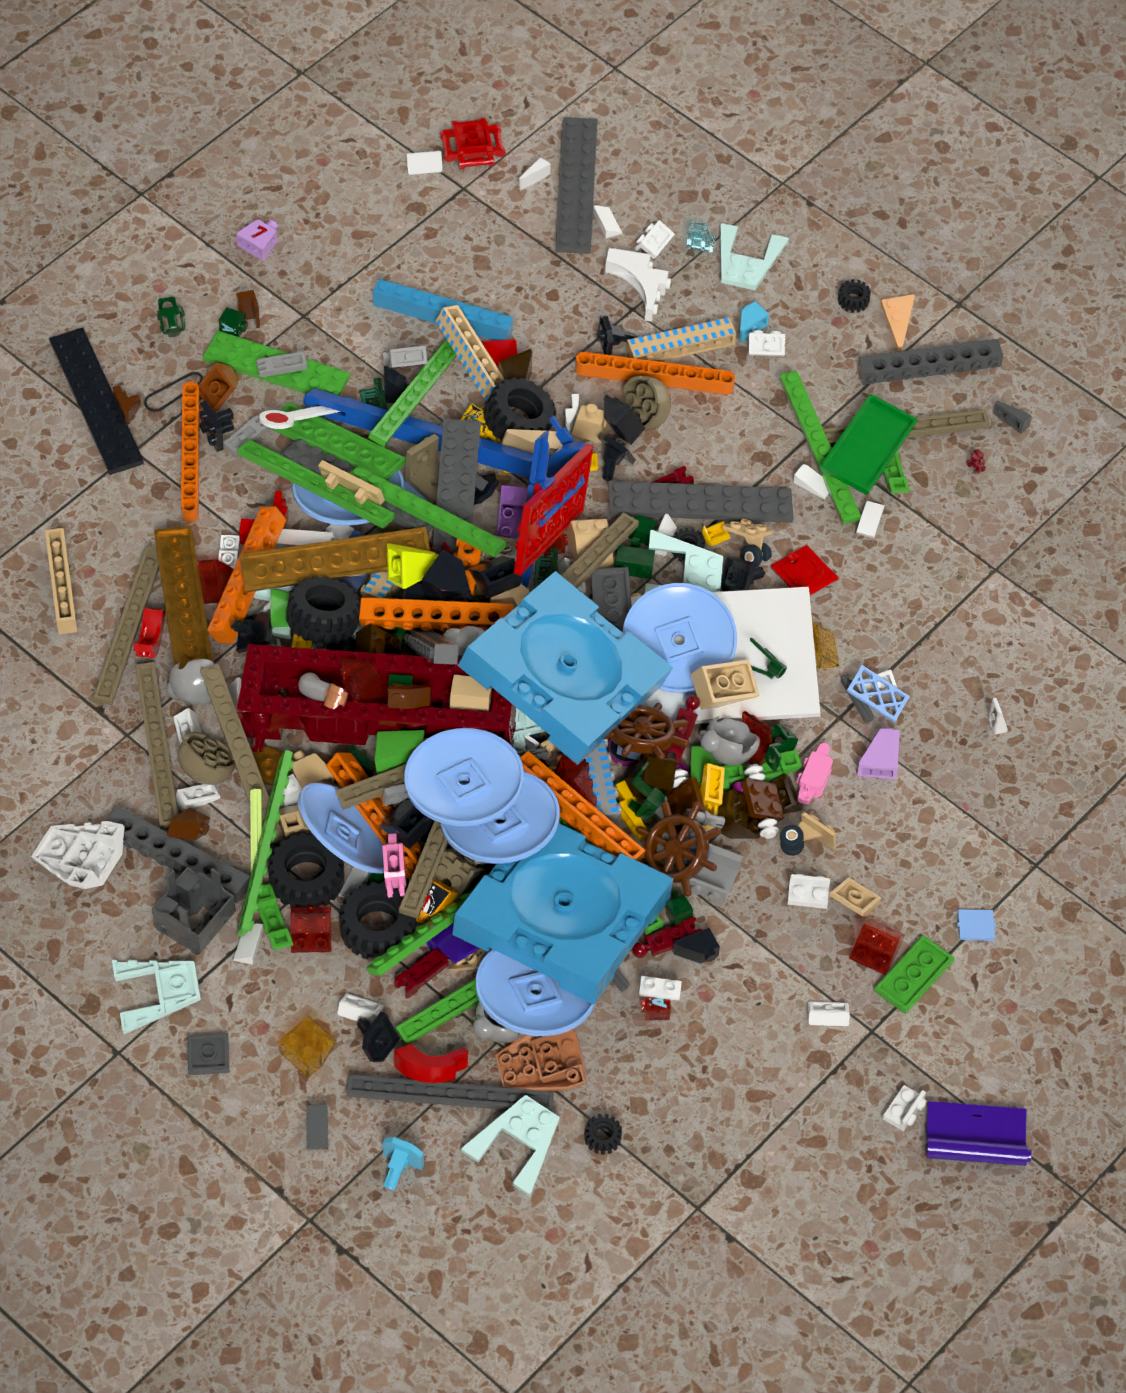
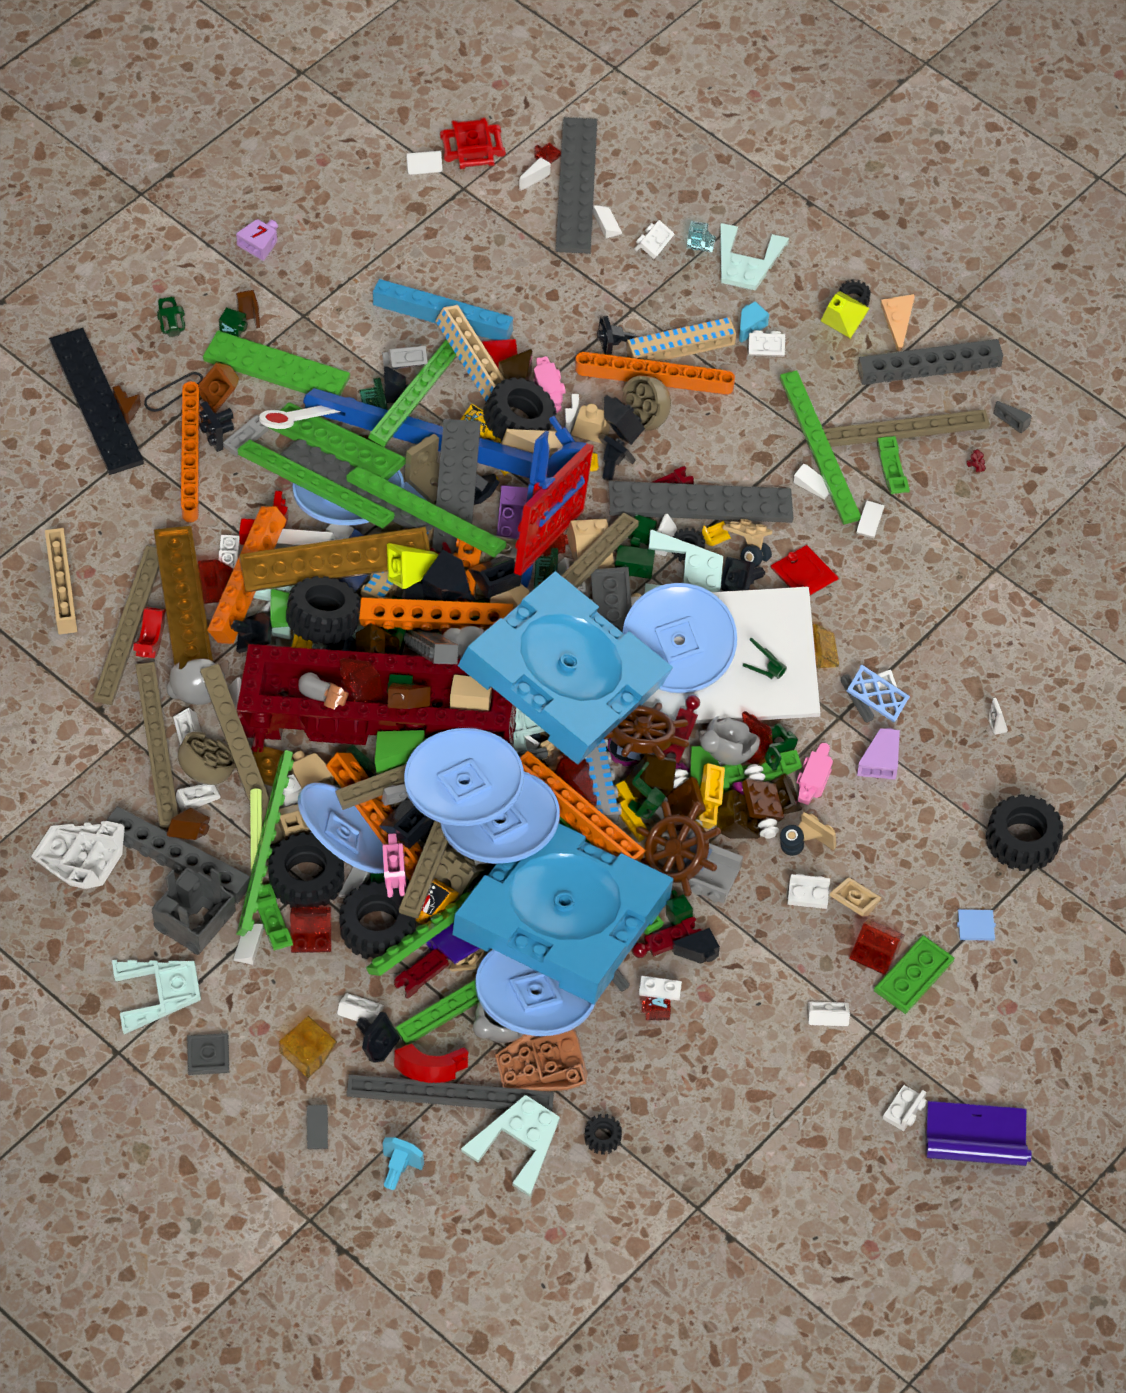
light grey hinge [256,351,308,377] -> none
tan hinge [318,460,385,505] -> none
white arch [605,248,671,321] -> none
light grey pin [684,808,725,829] -> none
tan slope [690,660,760,710] -> none
green tile [819,394,918,496] -> none
none -> bright pink hinge [533,356,565,413]
none -> clear red bracket [534,142,561,164]
none -> neon yellow slope [821,291,869,339]
none -> black tyre [986,794,1064,871]

